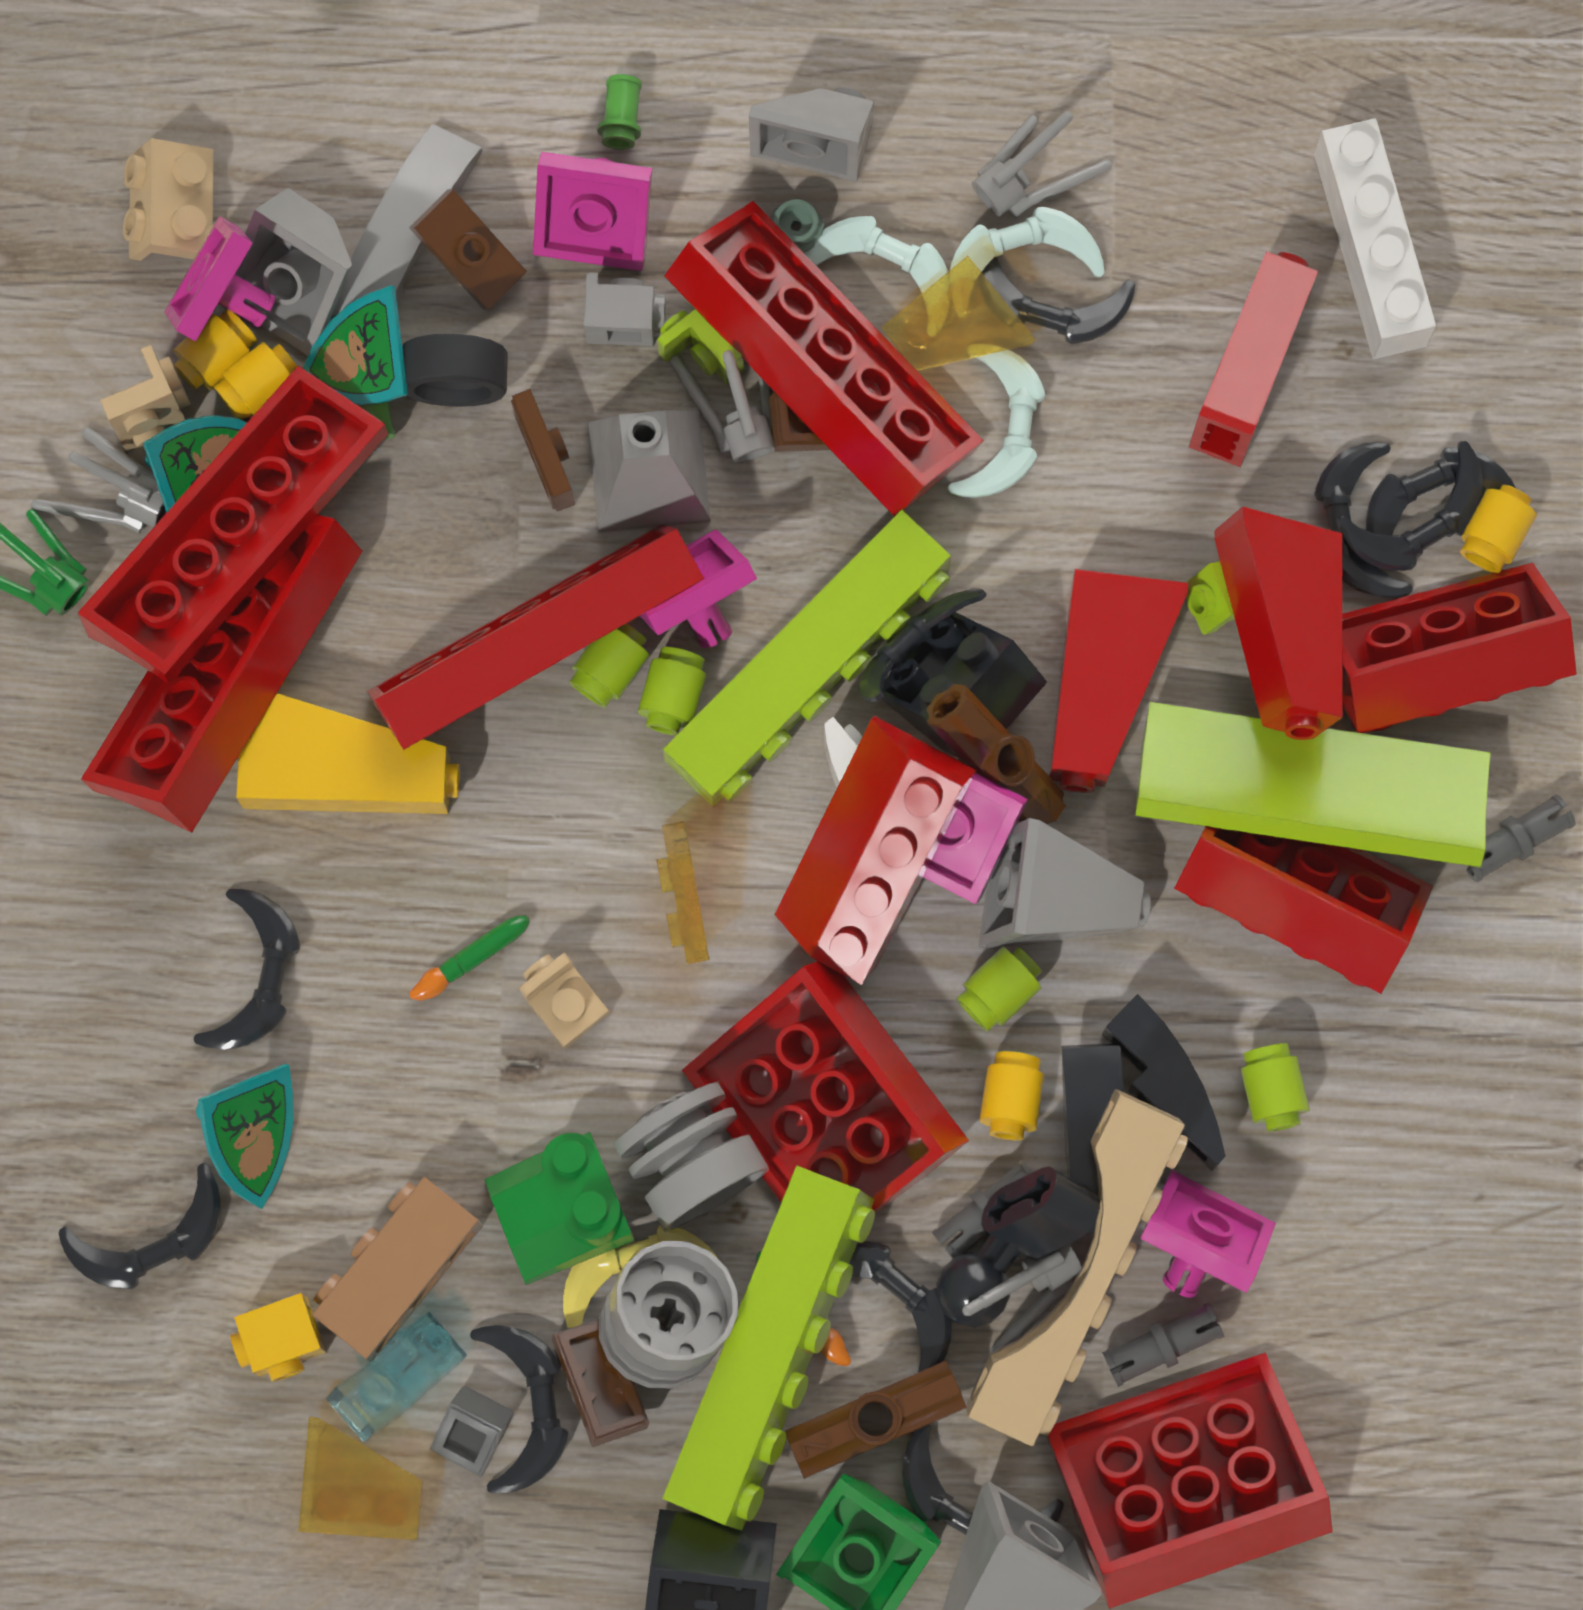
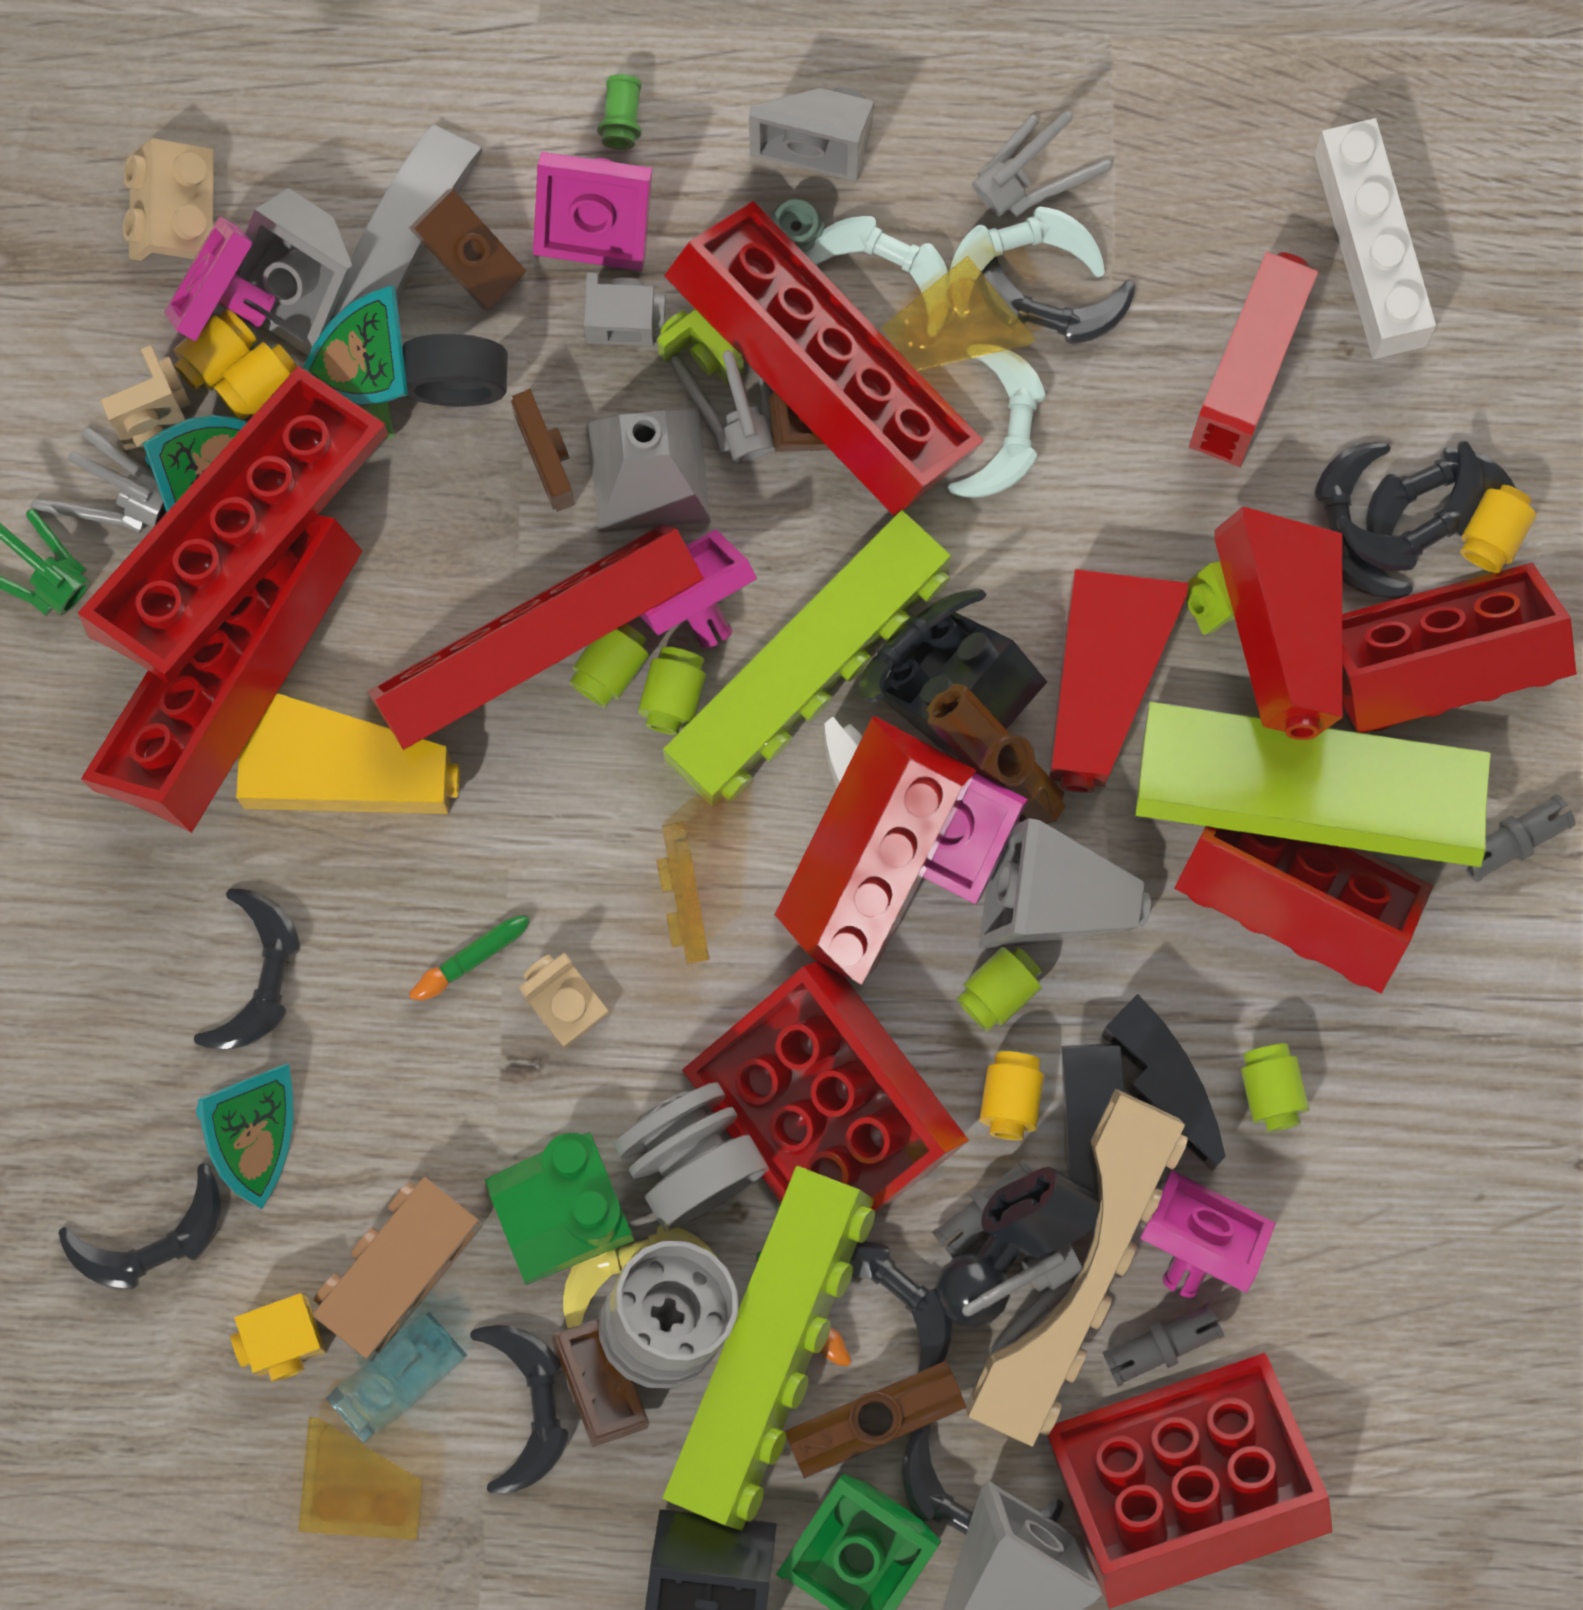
dark grey slope [429,1387,513,1476] -> none

